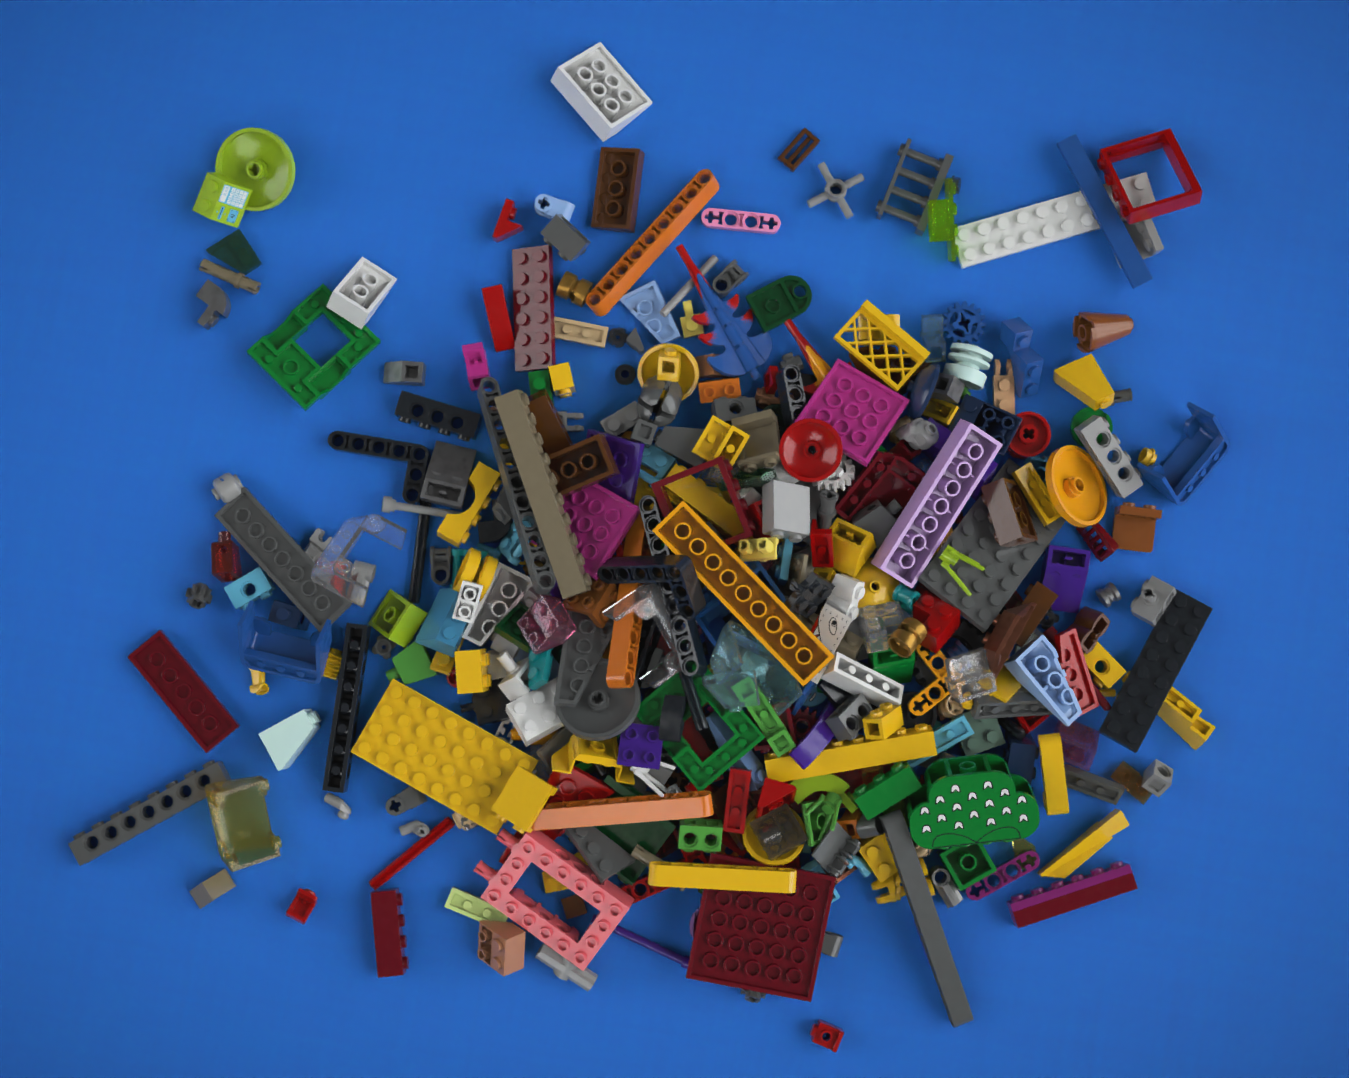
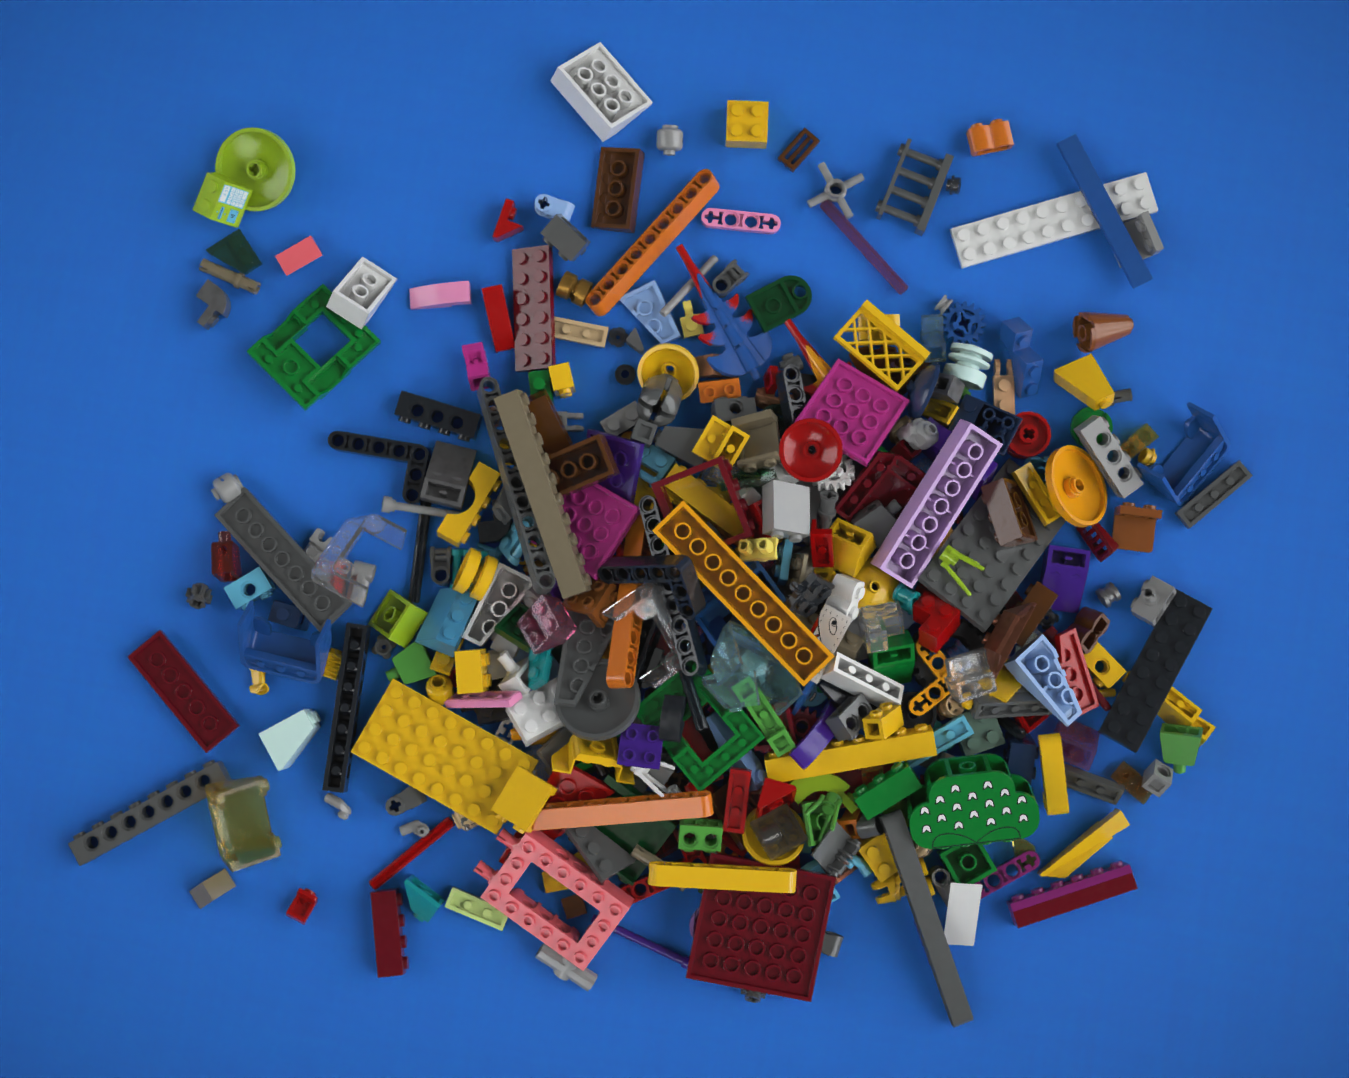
flat silver slope [383,361,426,386] -> none
white slope [452,580,483,624] -> none
nougat slope [477,920,526,977] -> none
yellow brick [657,348,681,382] -> none
red brick [810,1019,844,1052] -> none
pearl gold wheel [887,617,927,658] -> none
clear neon green bracket [927,178,959,262] -> none
red window [1097,128,1202,225] -> none
none -> coral hinge [275,236,323,276]
none -> teal slope [404,875,446,922]
none -> bright pink slope [409,281,471,310]
none -> yellow head [425,674,454,705]
none -> bright pink tile [444,691,523,708]
none -> light grey head [656,125,683,156]
none -> yellow brick [725,100,769,149]
none -> axle [820,199,908,295]
none -> light grey bush [934,294,953,315]
none -> white sticker [944,883,982,946]
none -> orange brick [966,119,1014,157]
none -> clear yellow leg [1119,423,1159,459]
none -> bright green torso [1160,723,1203,774]
none -> dark grey plate [1175,460,1253,529]

